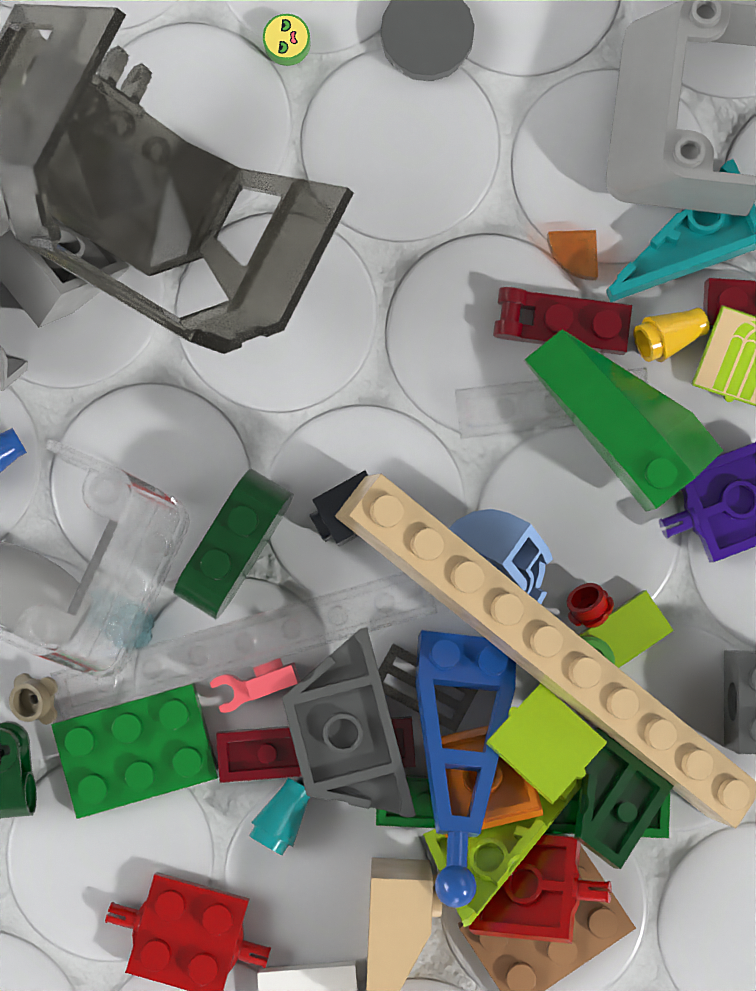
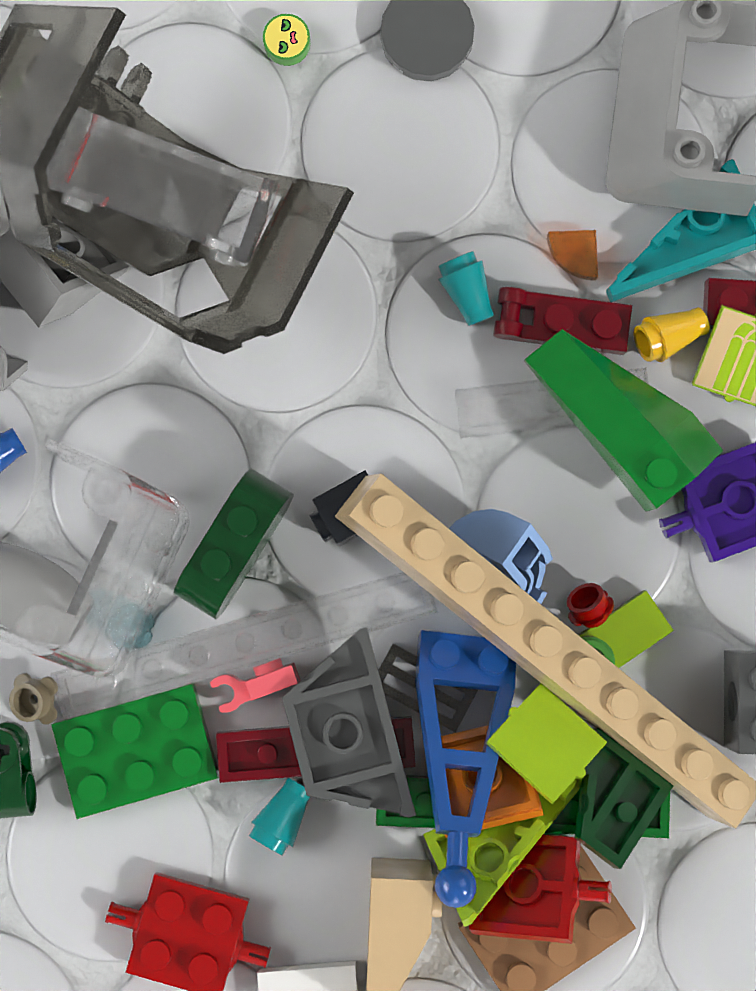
none -> clear windscreen [38,101,280,268]
none -> teal cone [438,251,494,326]

